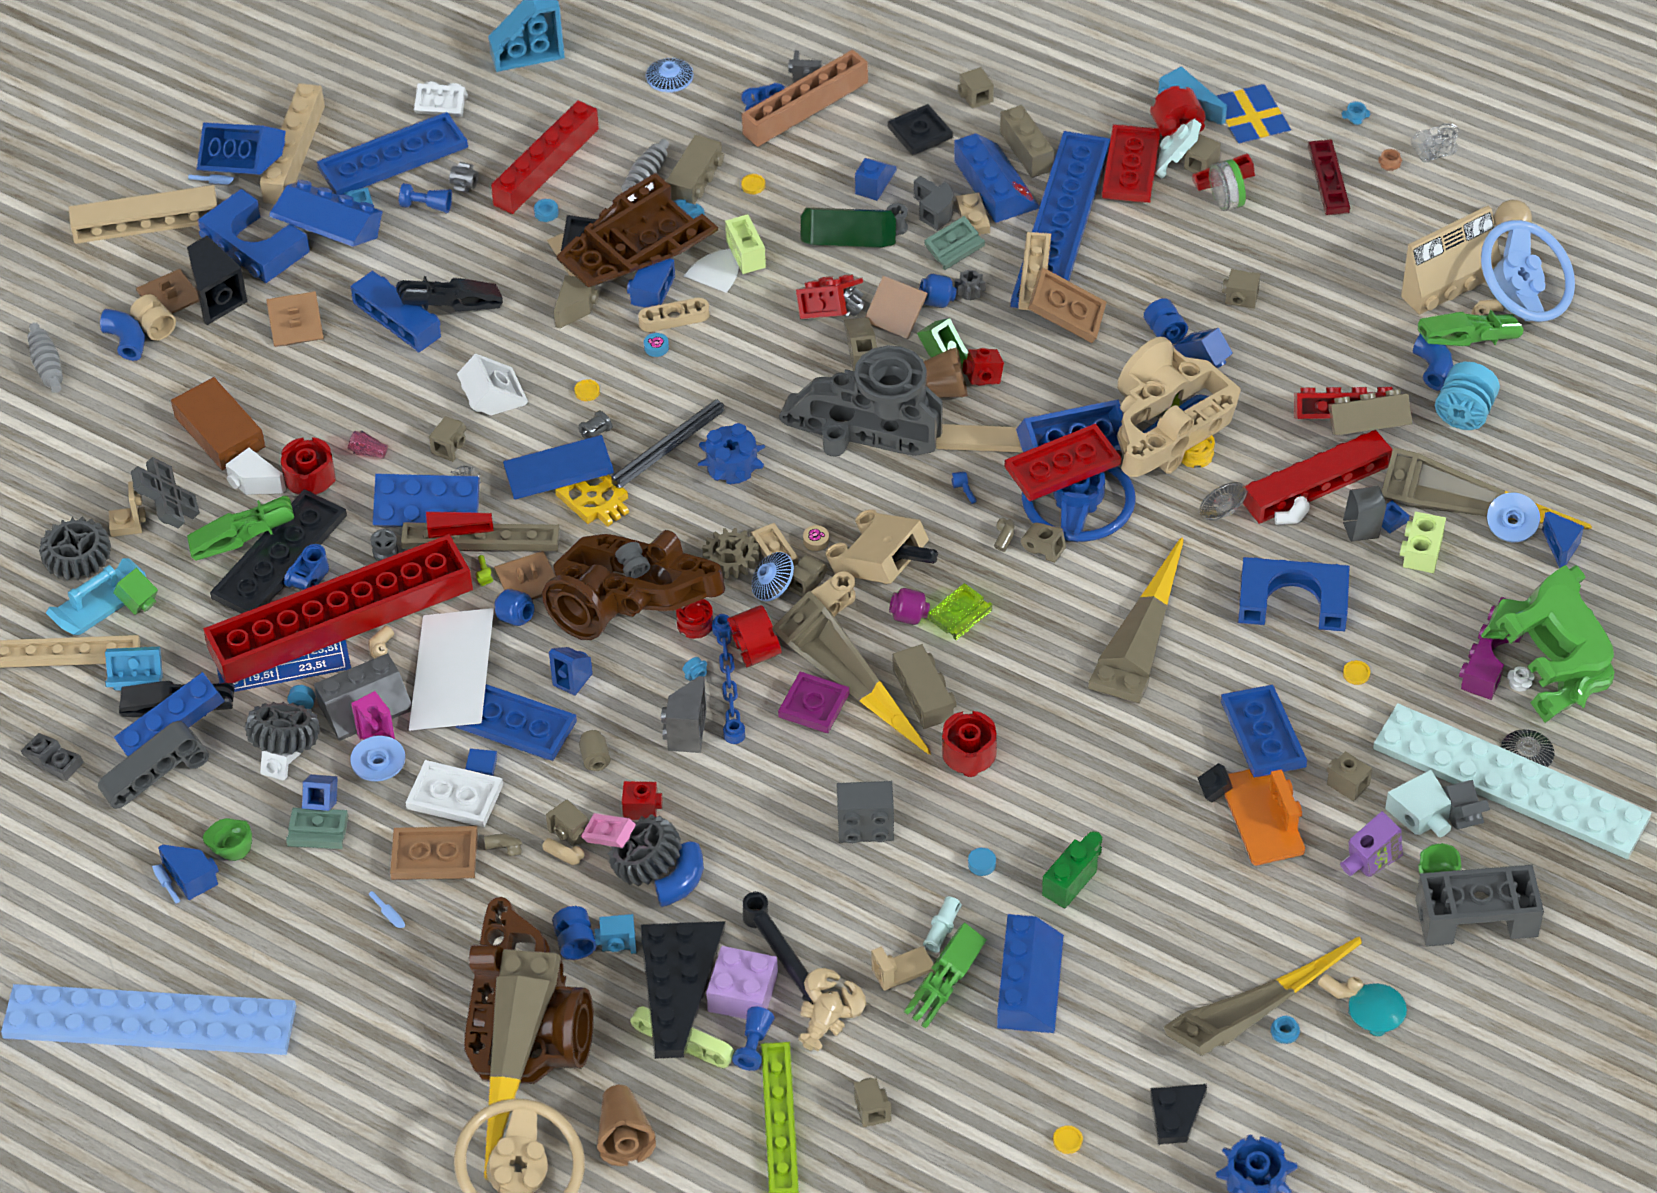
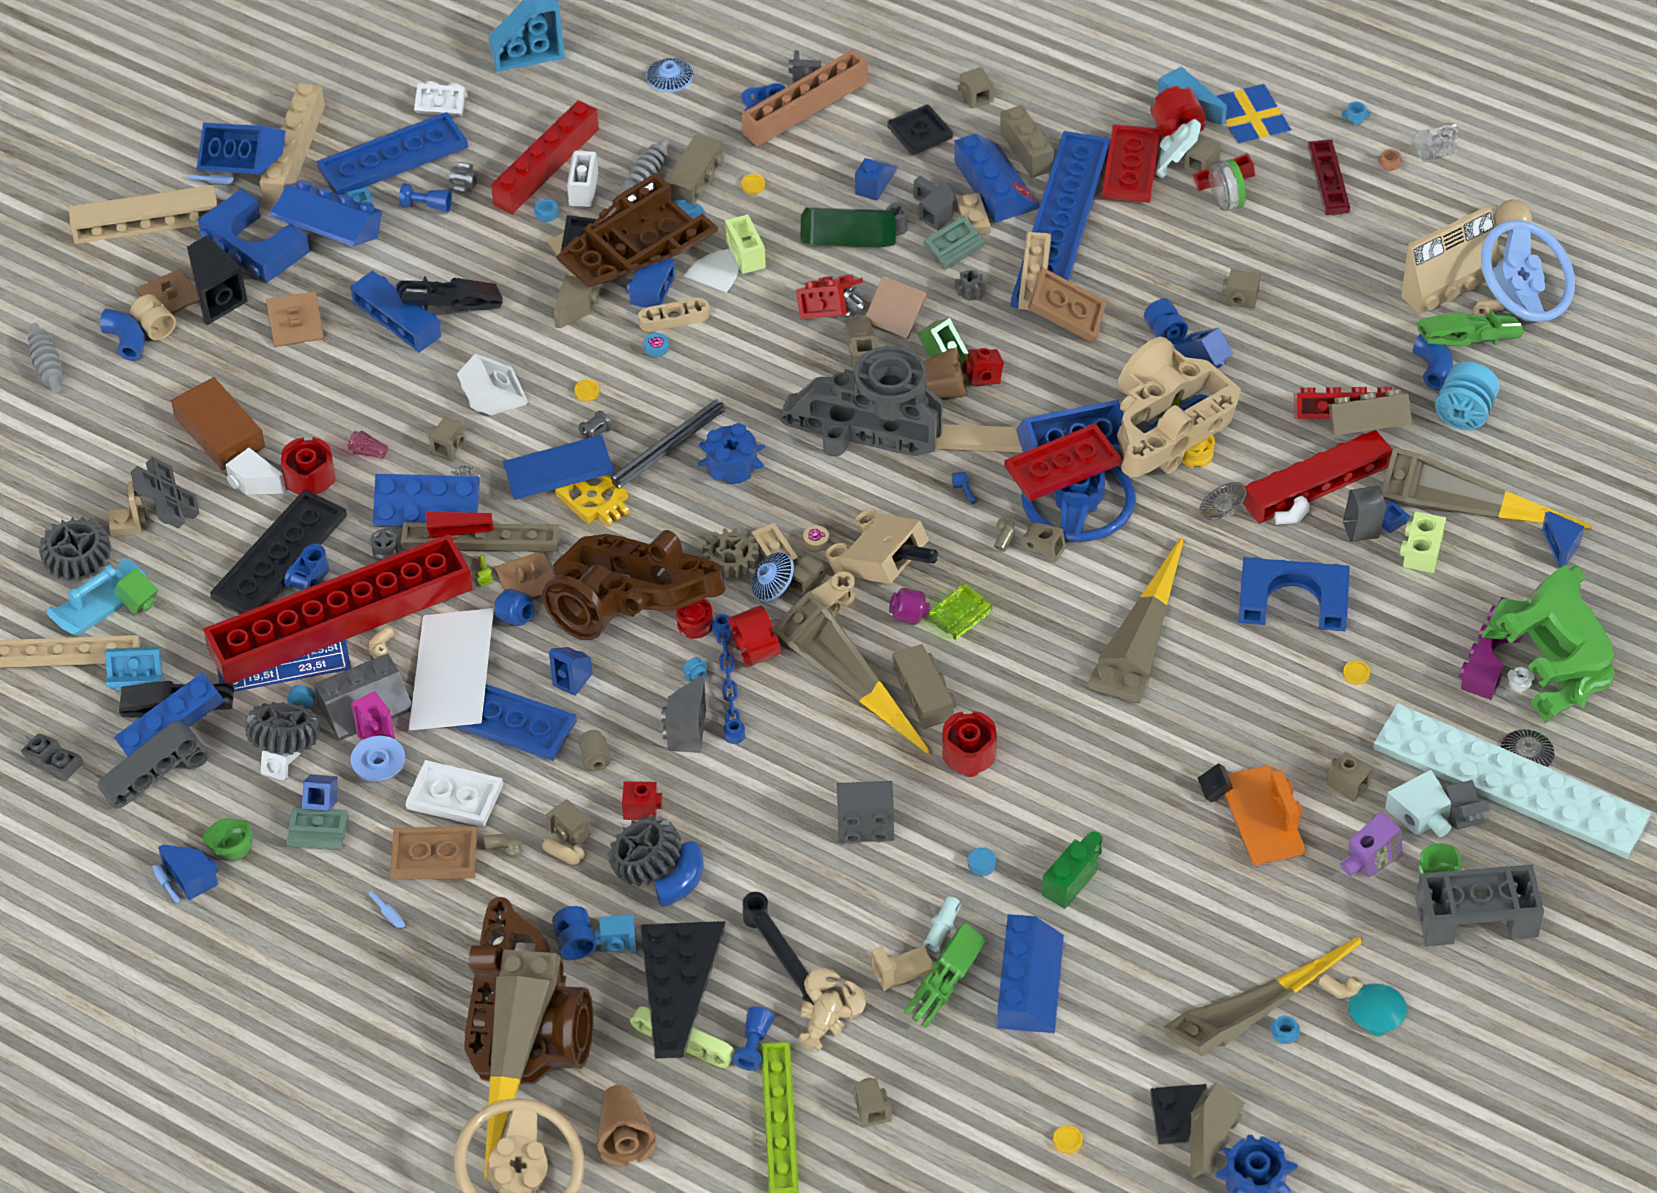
light blue plate [1,984,296,1055] -> none
bright green arm [187,496,294,561] -> none
blue tile [465,749,498,776] -> none
bright pink plate [581,813,636,848] -> none
dark grey wheel [615,542,650,578] -> none
lavender brick [706,946,778,1019] -> none
magenta plate [778,671,850,734] -> none
blue head [919,273,957,308] -> none
blue plate [1221,684,1307,778] -> none
light blue dish [1487,493,1540,542] -> none
none -> white brick [567,151,598,207]
none -> dark tan slope [1190,1082,1245,1179]

